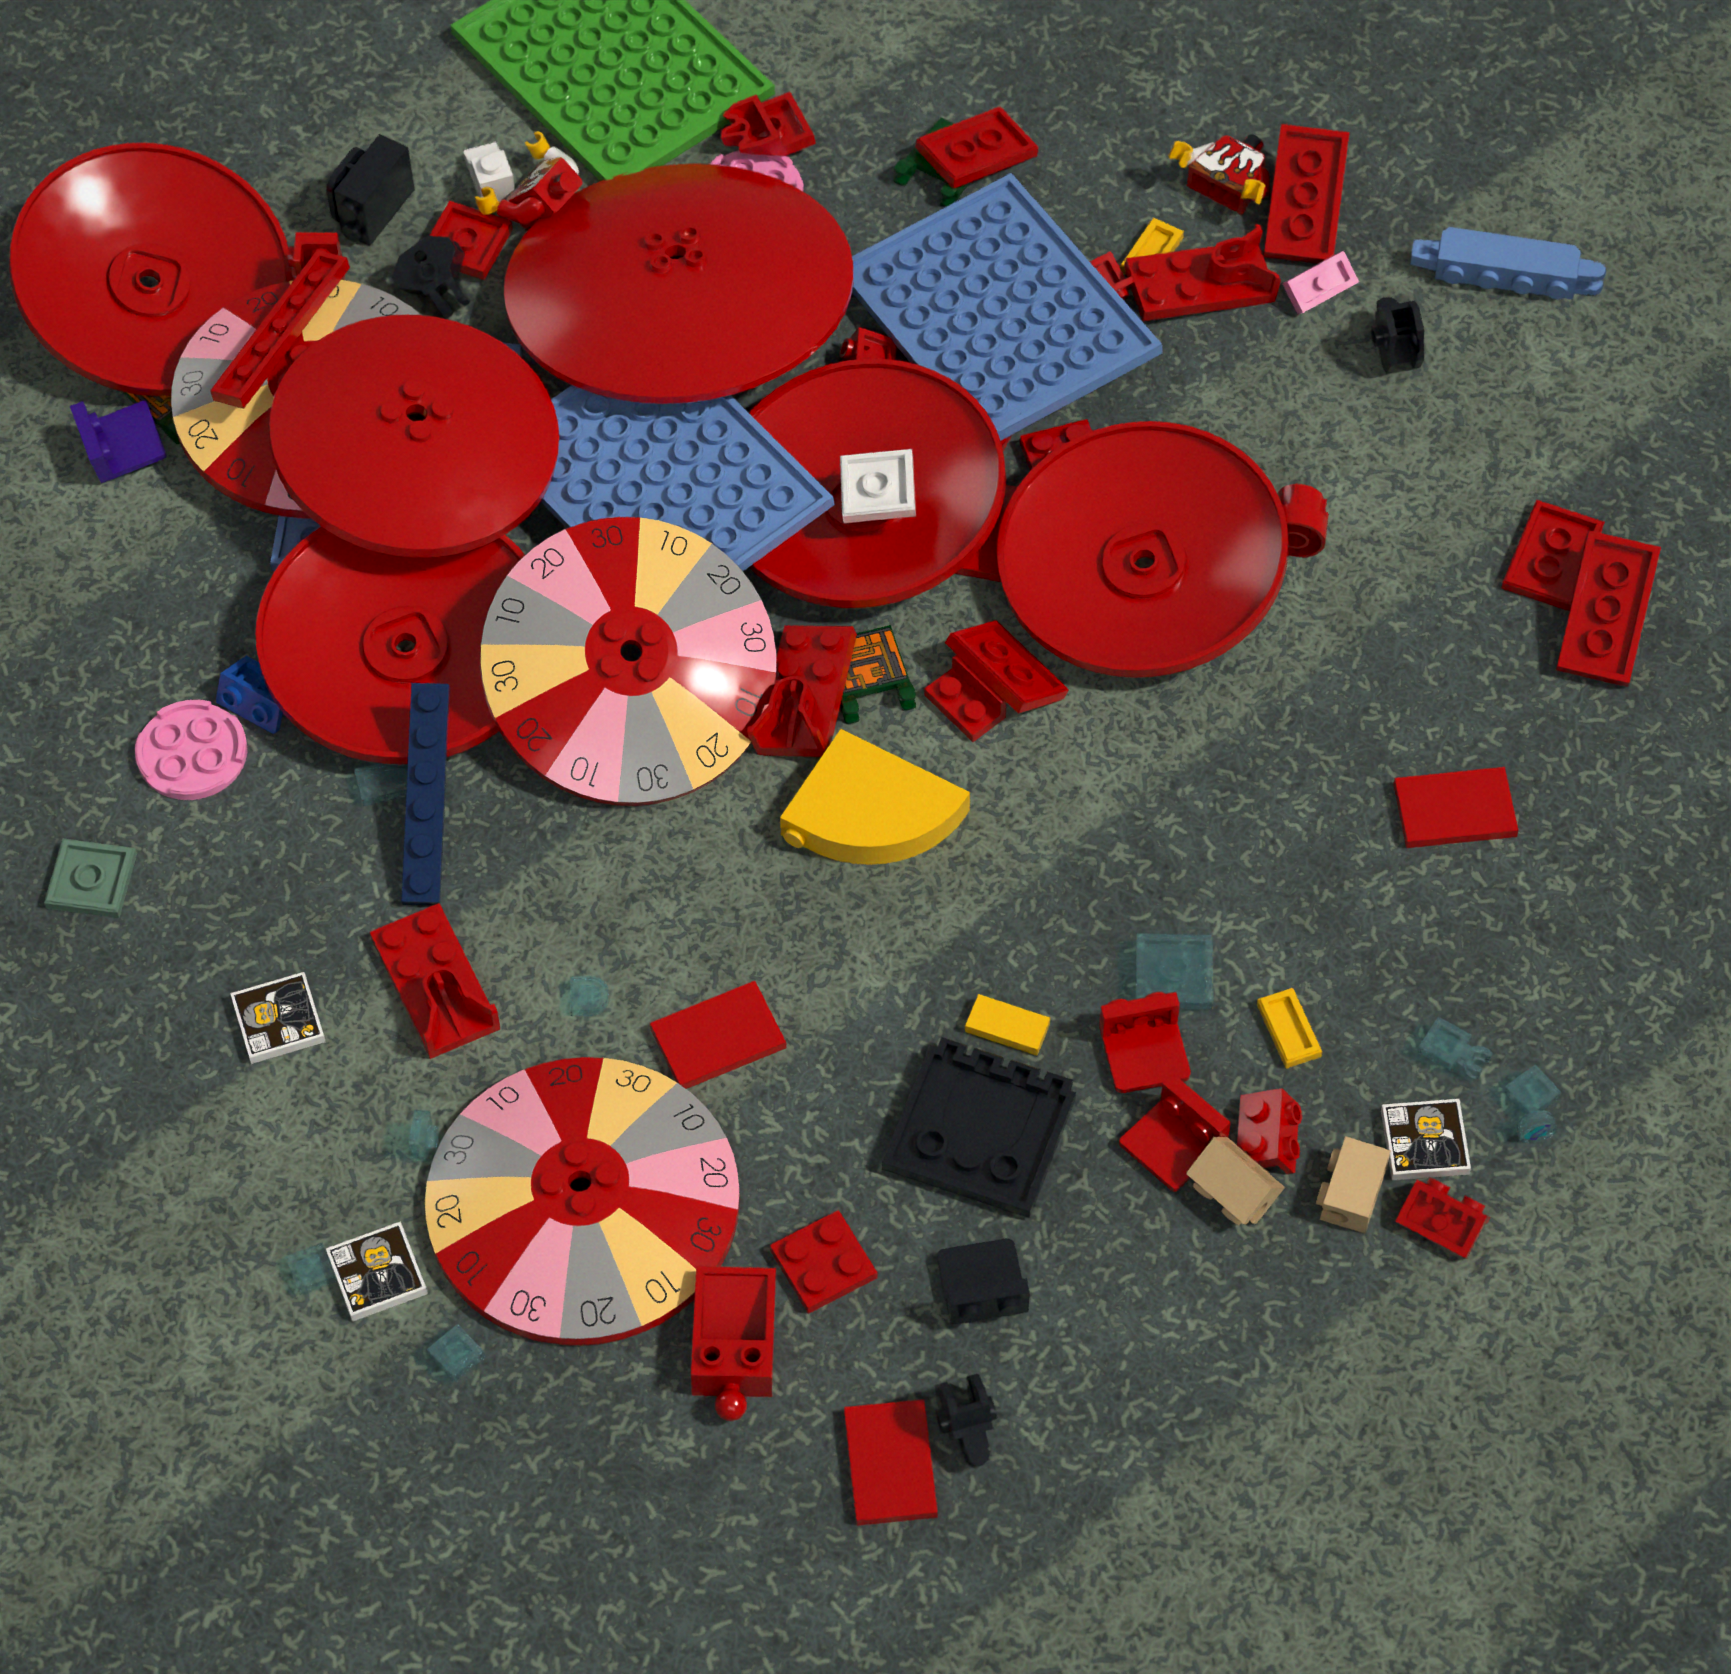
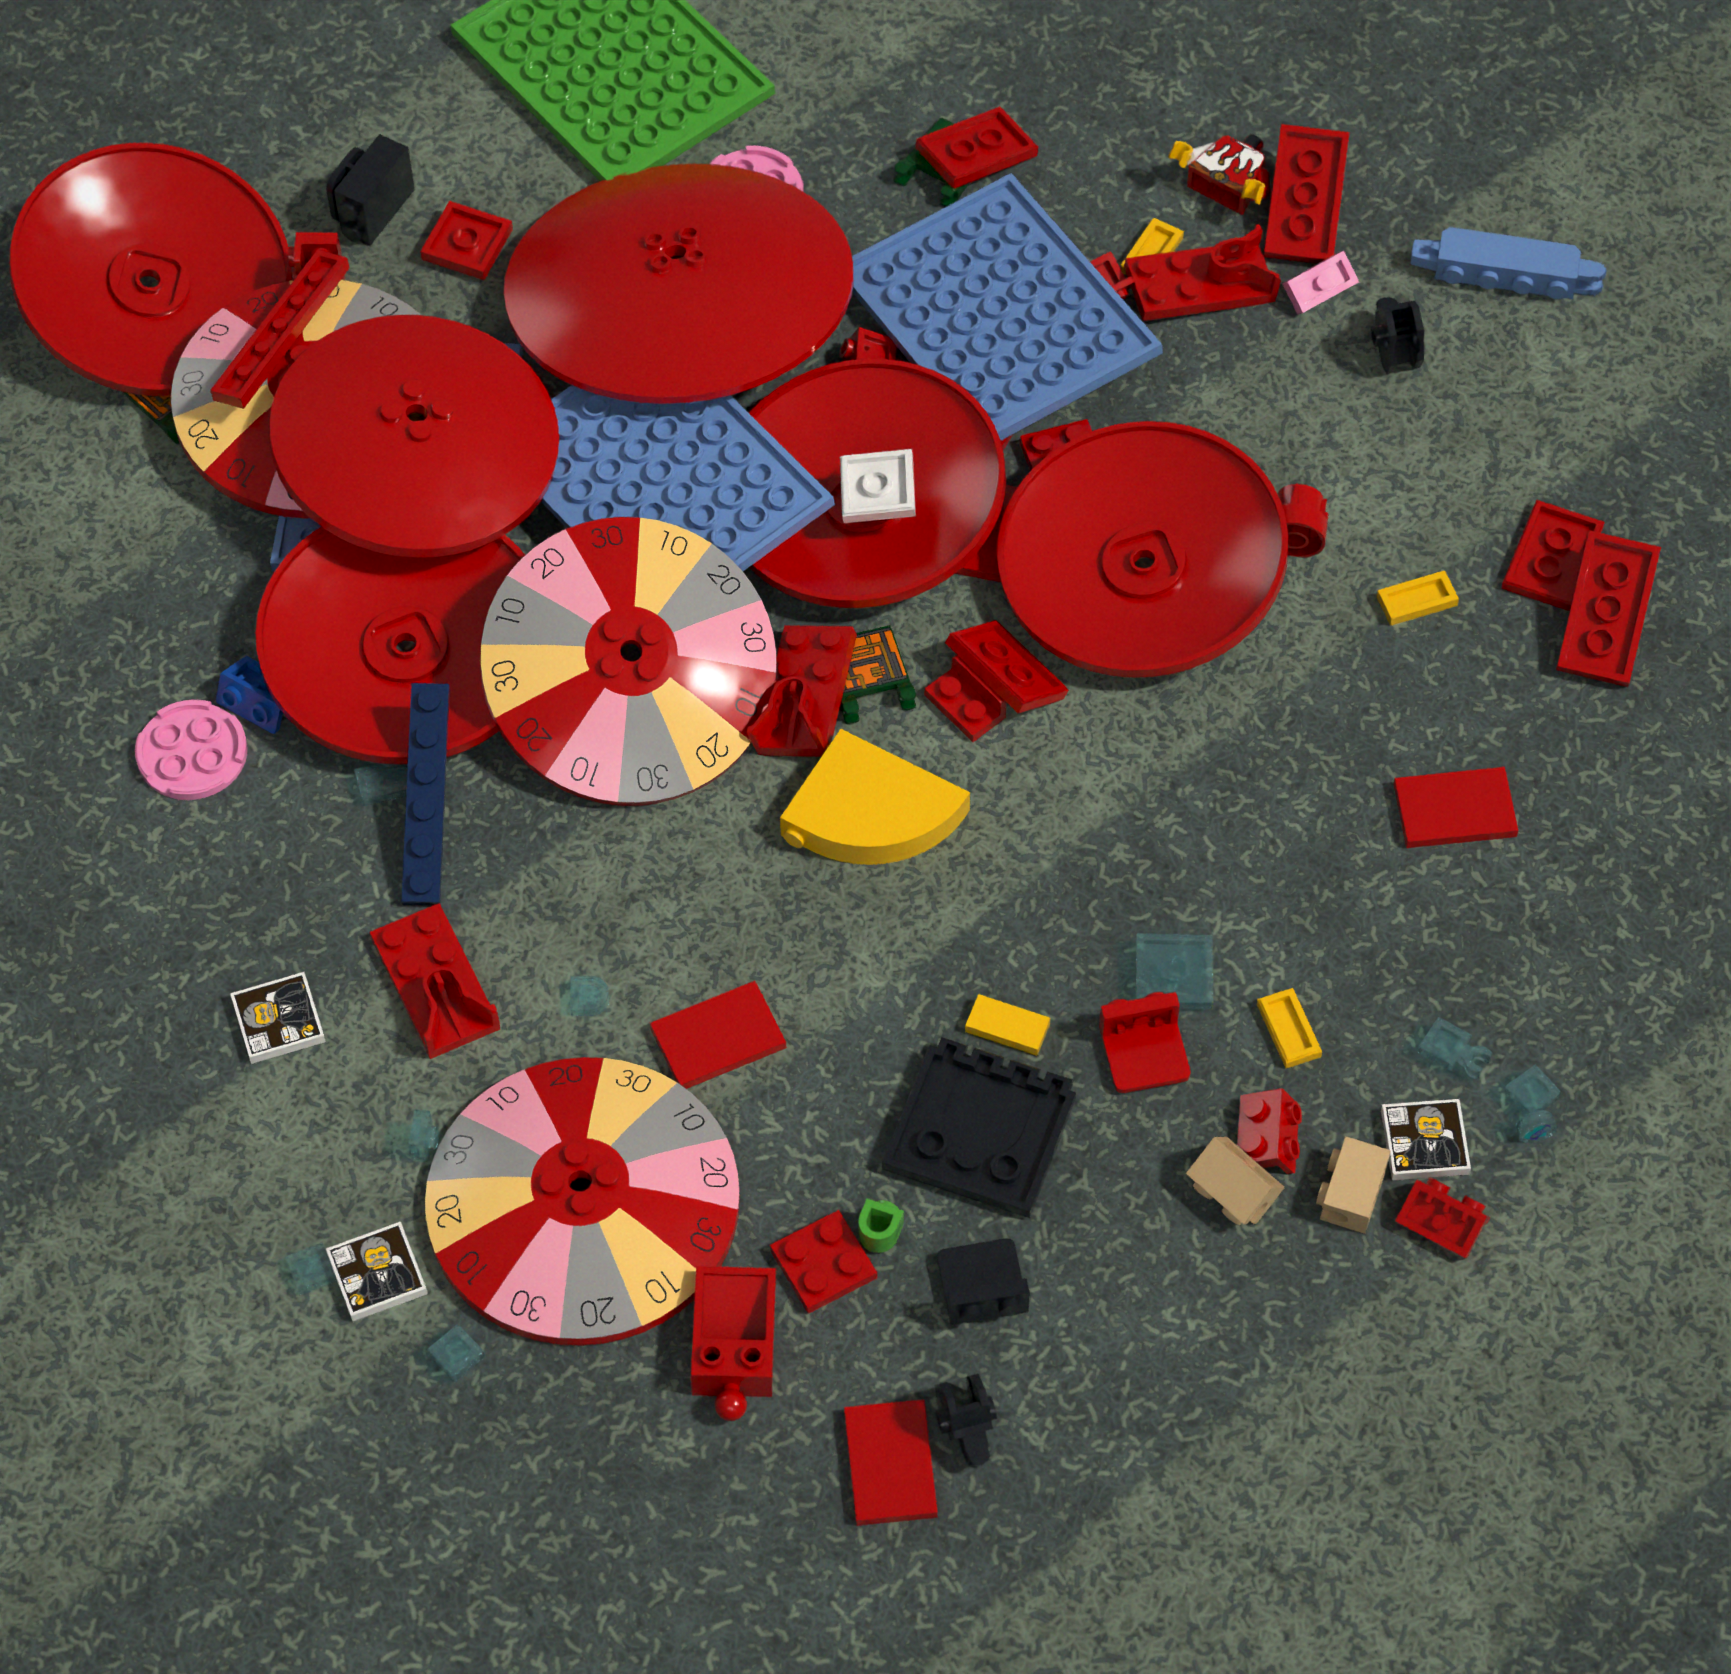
sand green tile [44,838,137,918] -> none
dark purple bracket [70,401,167,483] -> none
black hinge [392,236,471,319] -> none
white arch [463,142,515,201] -> none
red torso [474,131,583,229] -> none
red plate [721,91,816,156] -> none
red bracket [1119,1073,1231,1192] -> none
none -> bright green plate [859,1199,904,1253]
none -> yellow tile [1377,570,1459,626]

